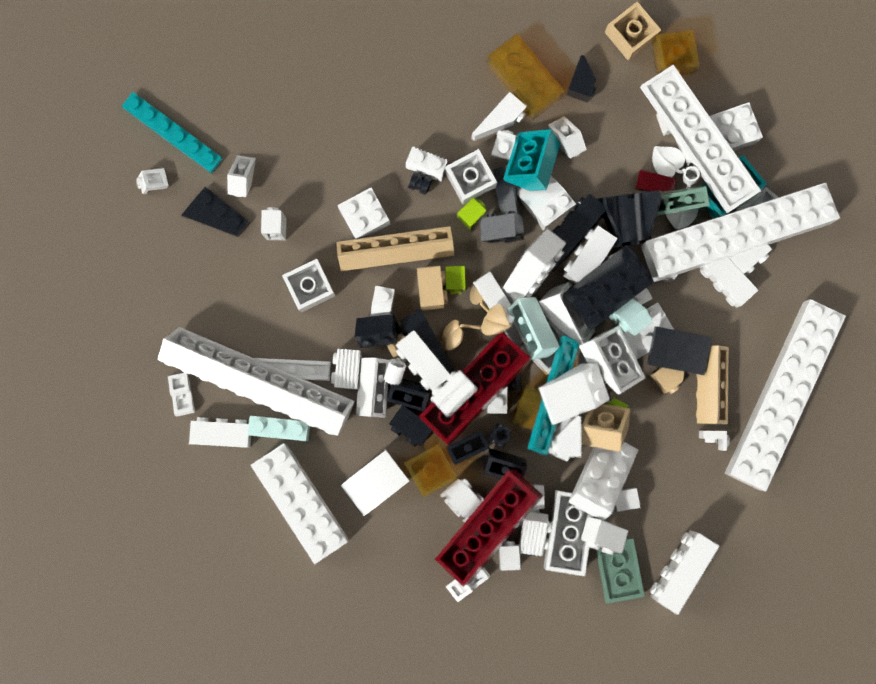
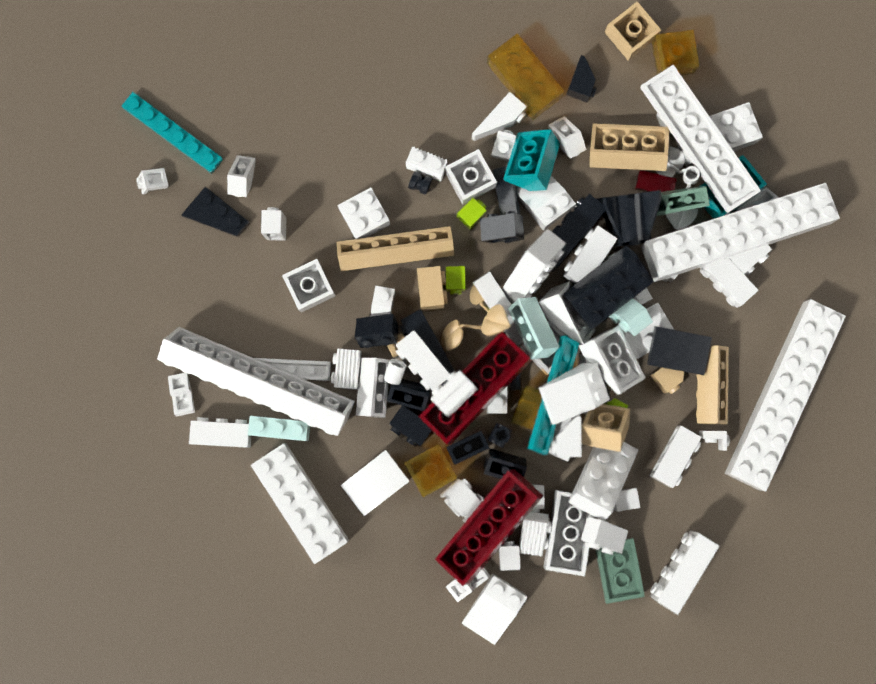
none -> white slope [462,573,527,645]
none -> tan slope [590,124,669,171]
none -> white brick [649,425,701,488]

